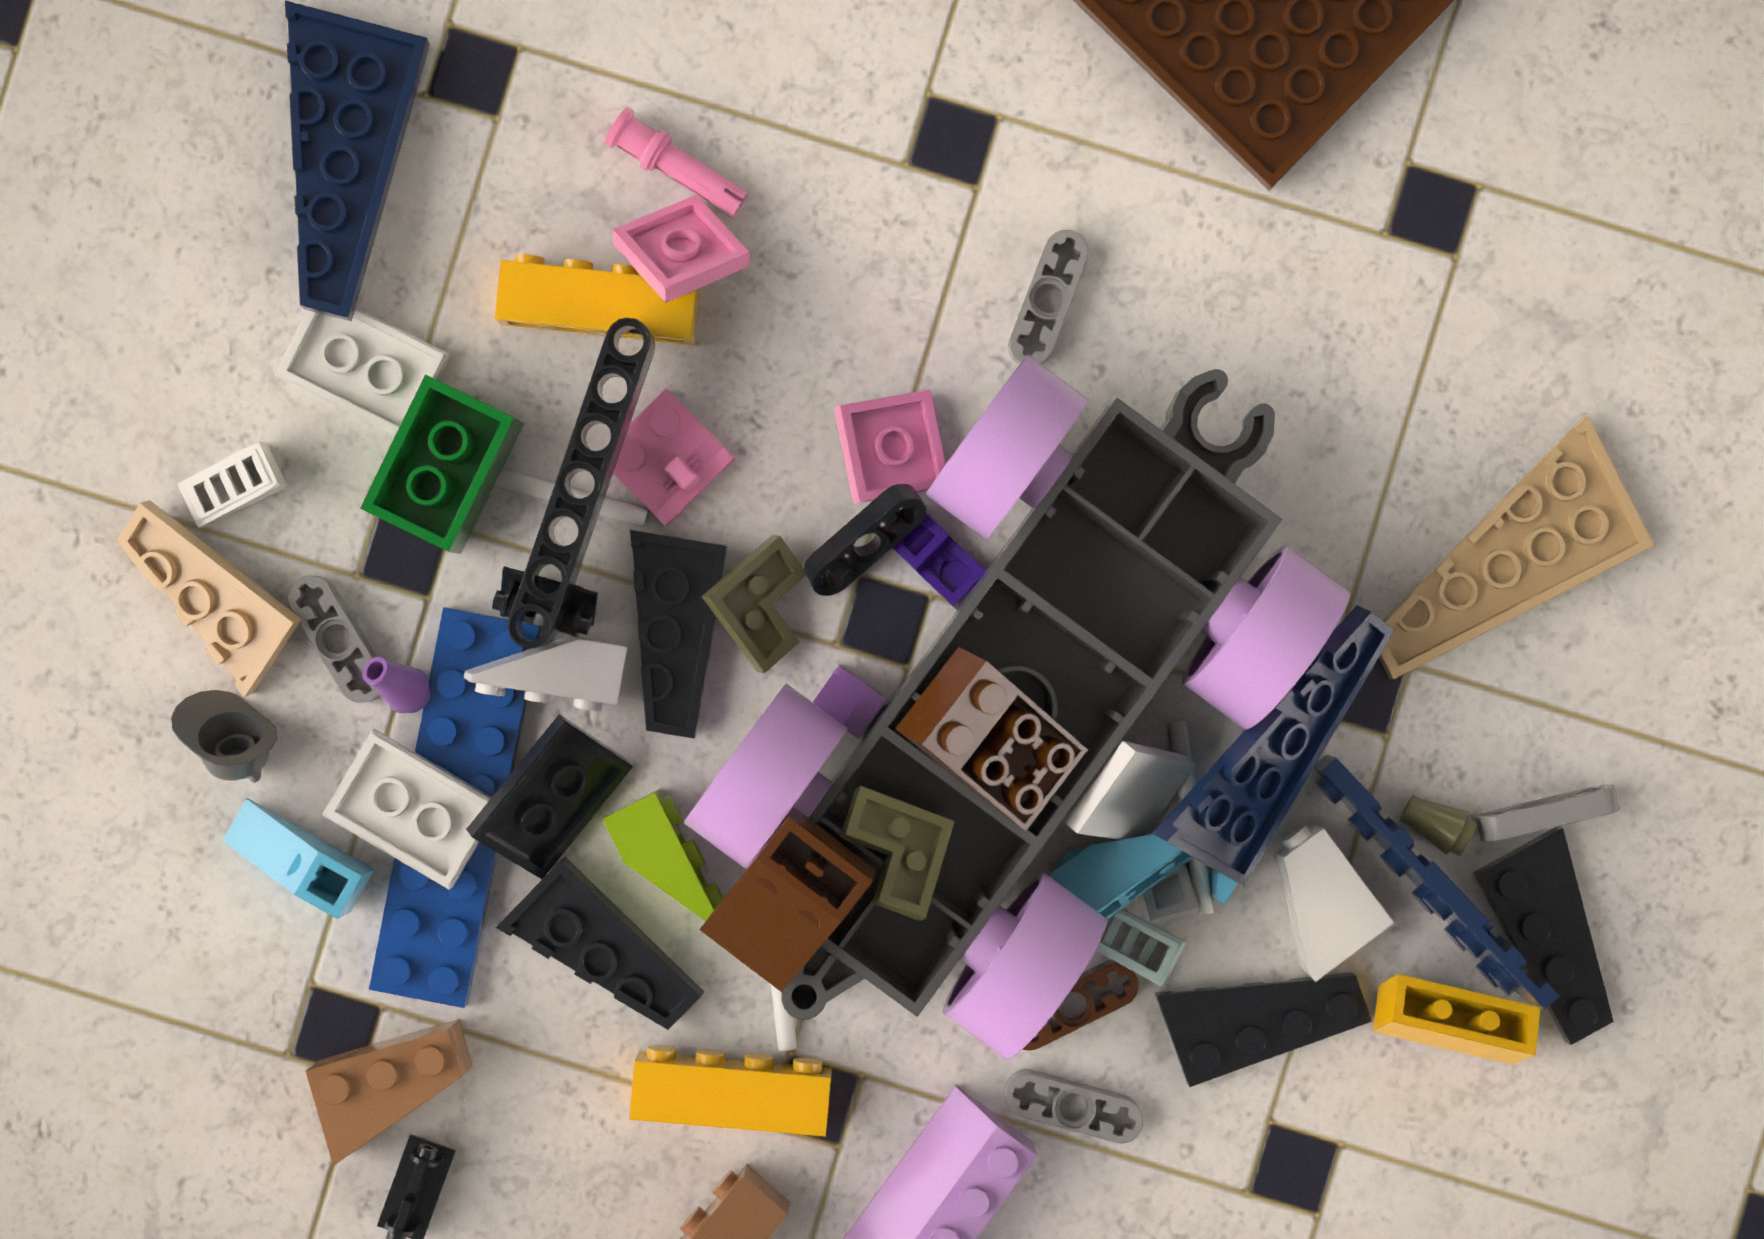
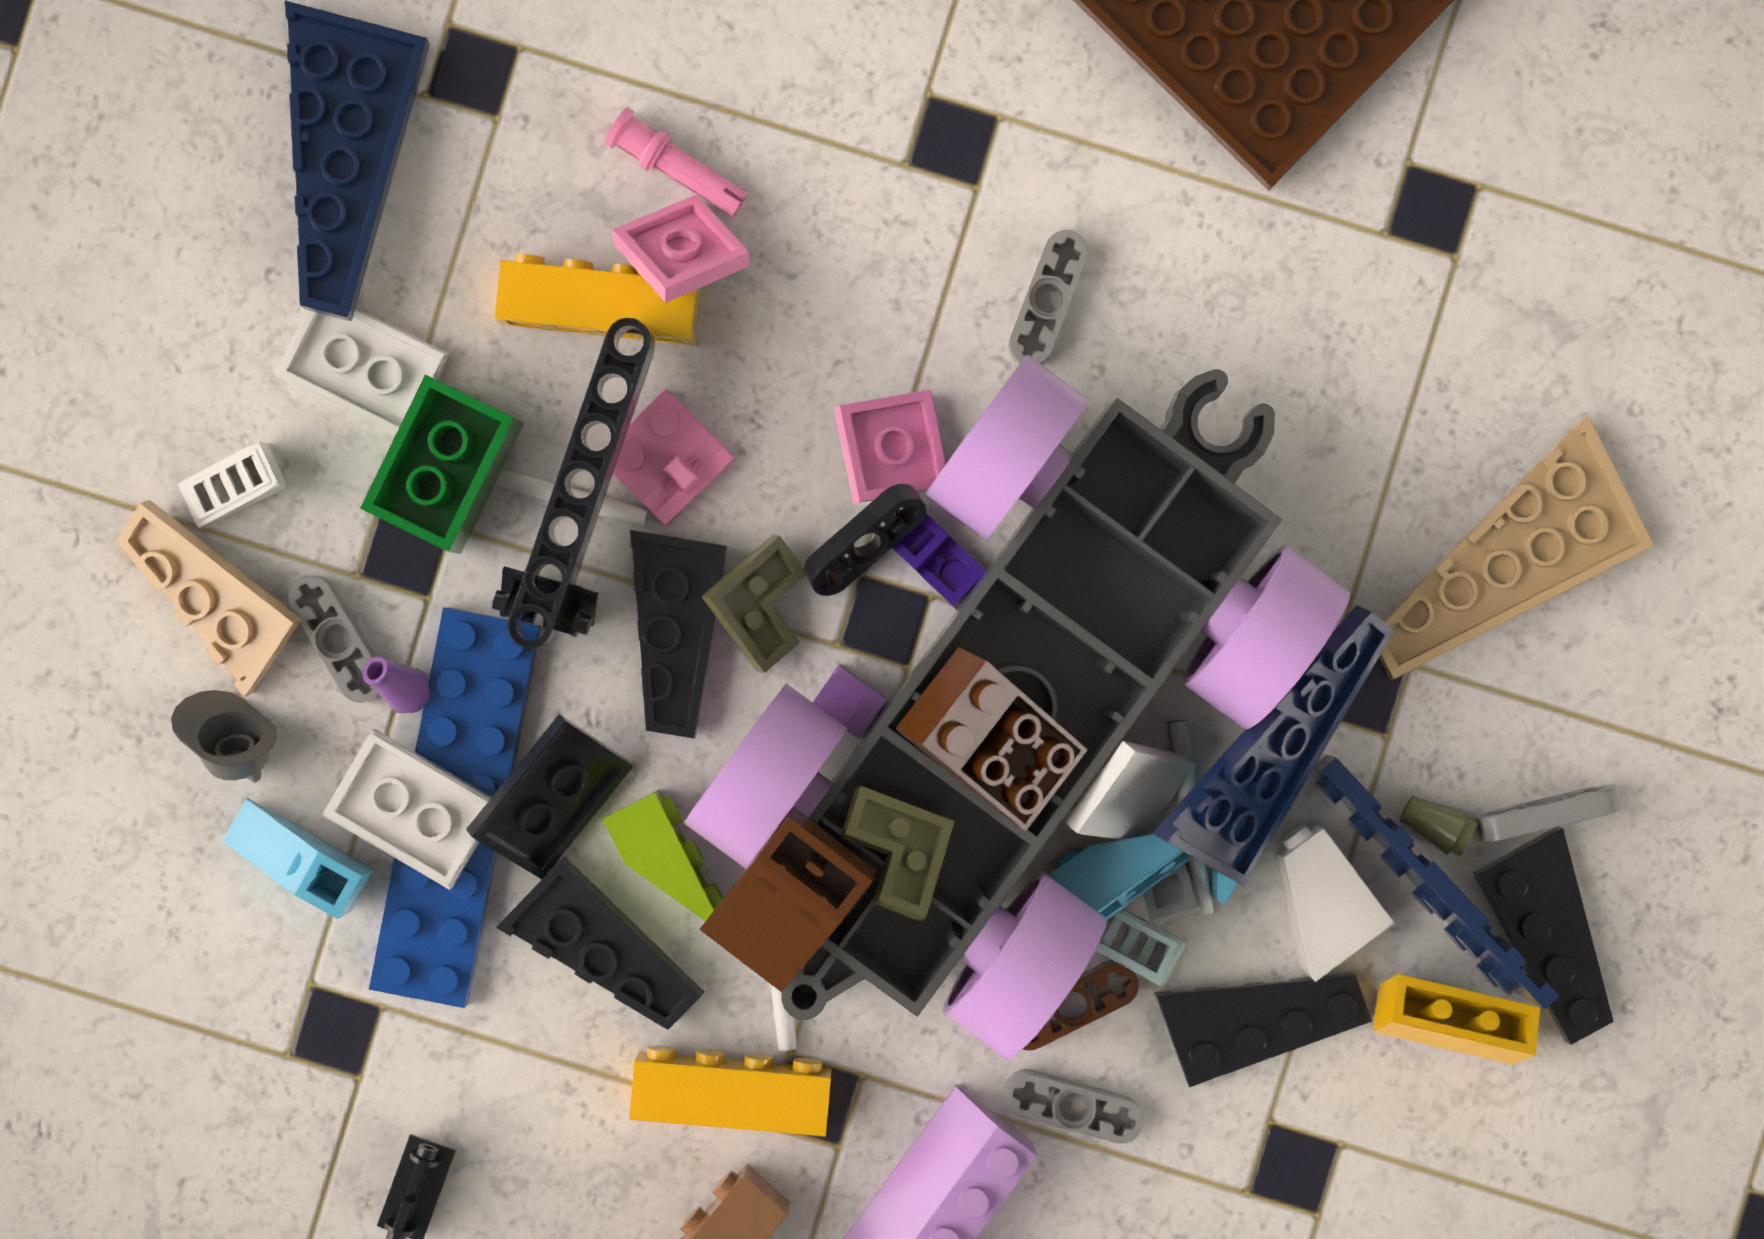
medium nougat wedge [305,1019,472,1166] -> none
white slope [464,636,627,711] -> none

